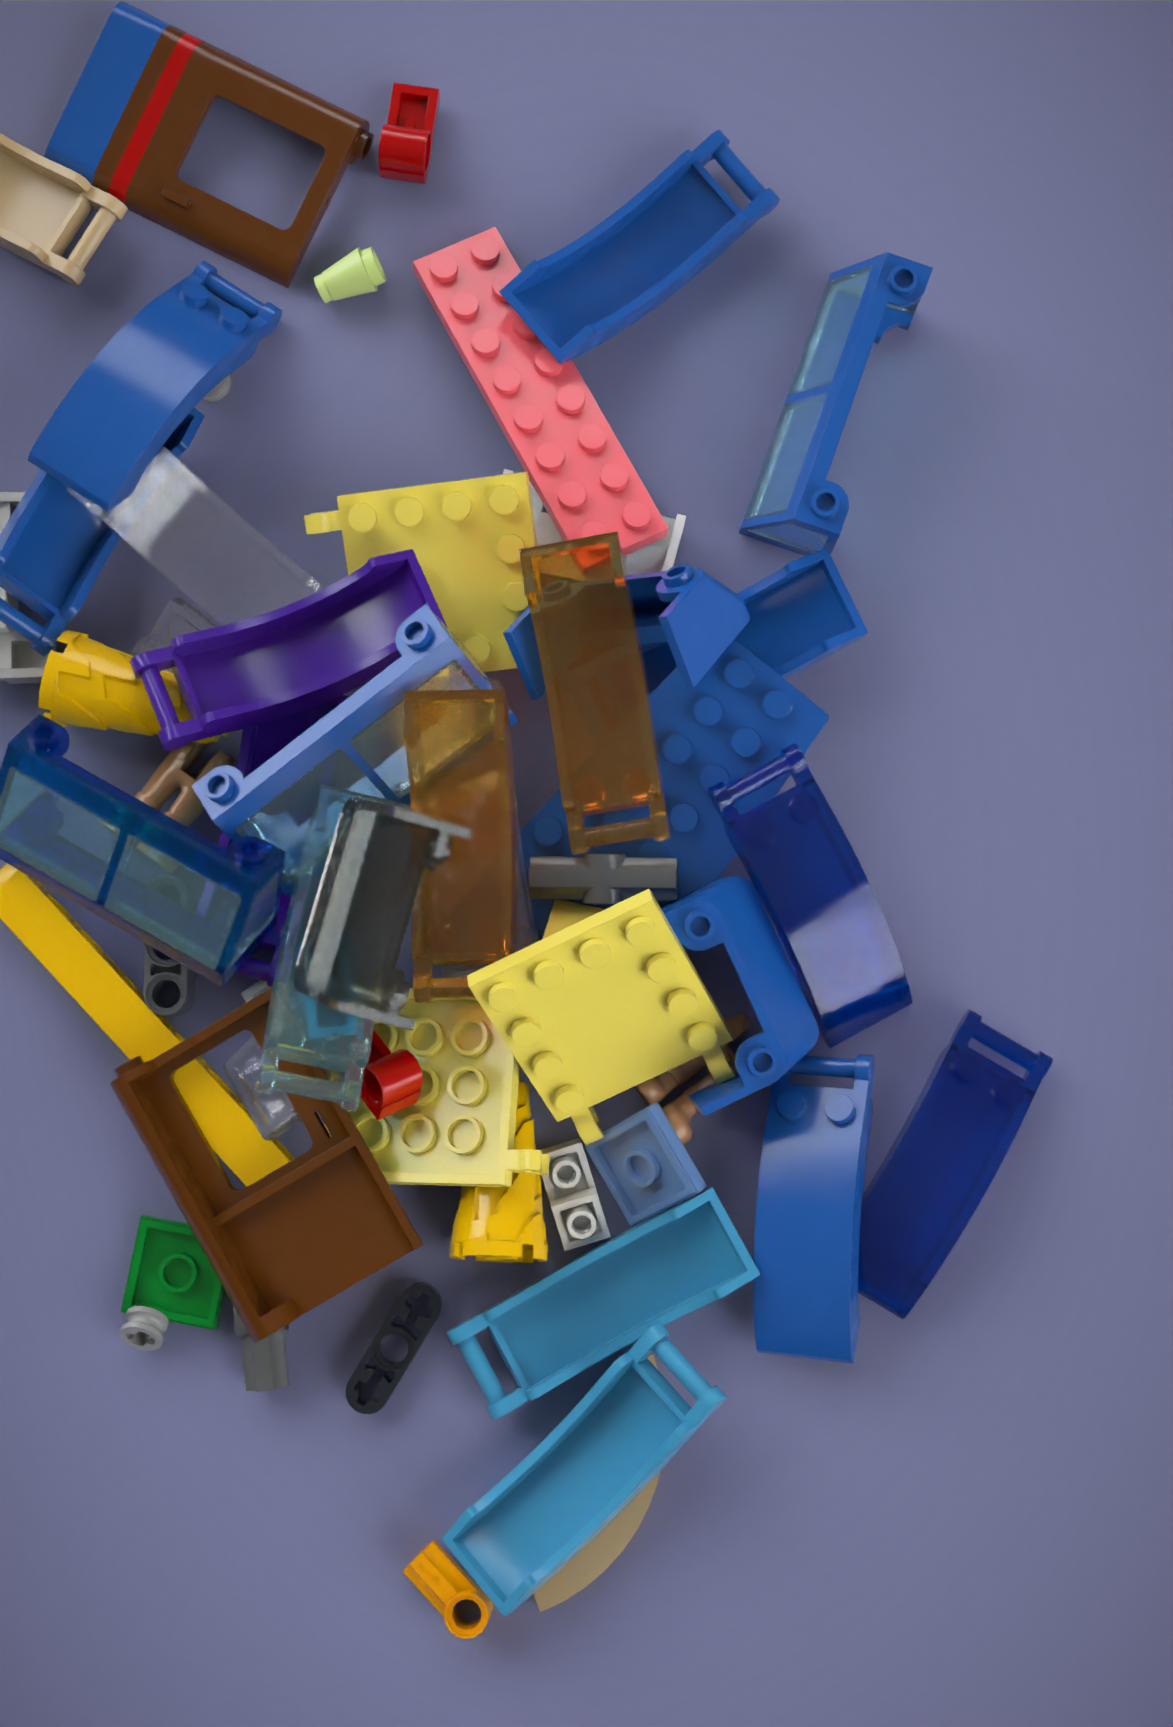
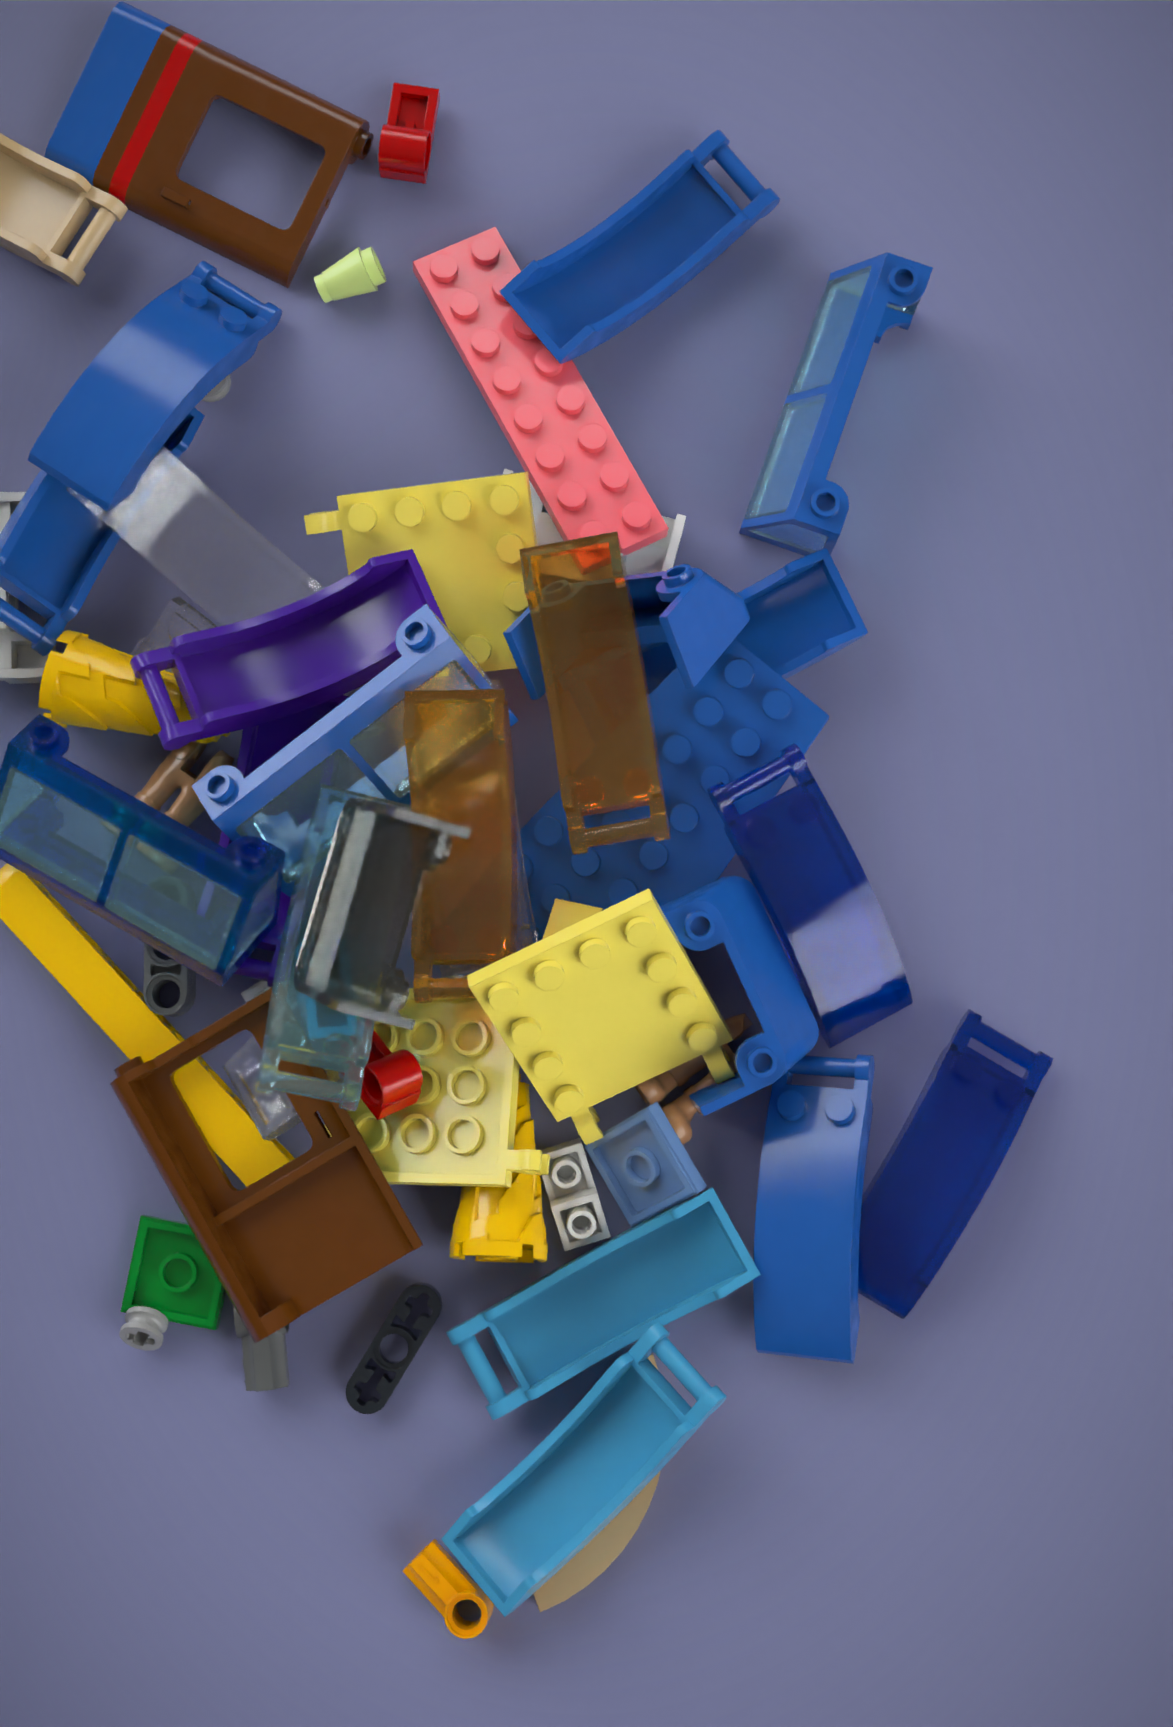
dark grey piece [529,853,679,904] -> none

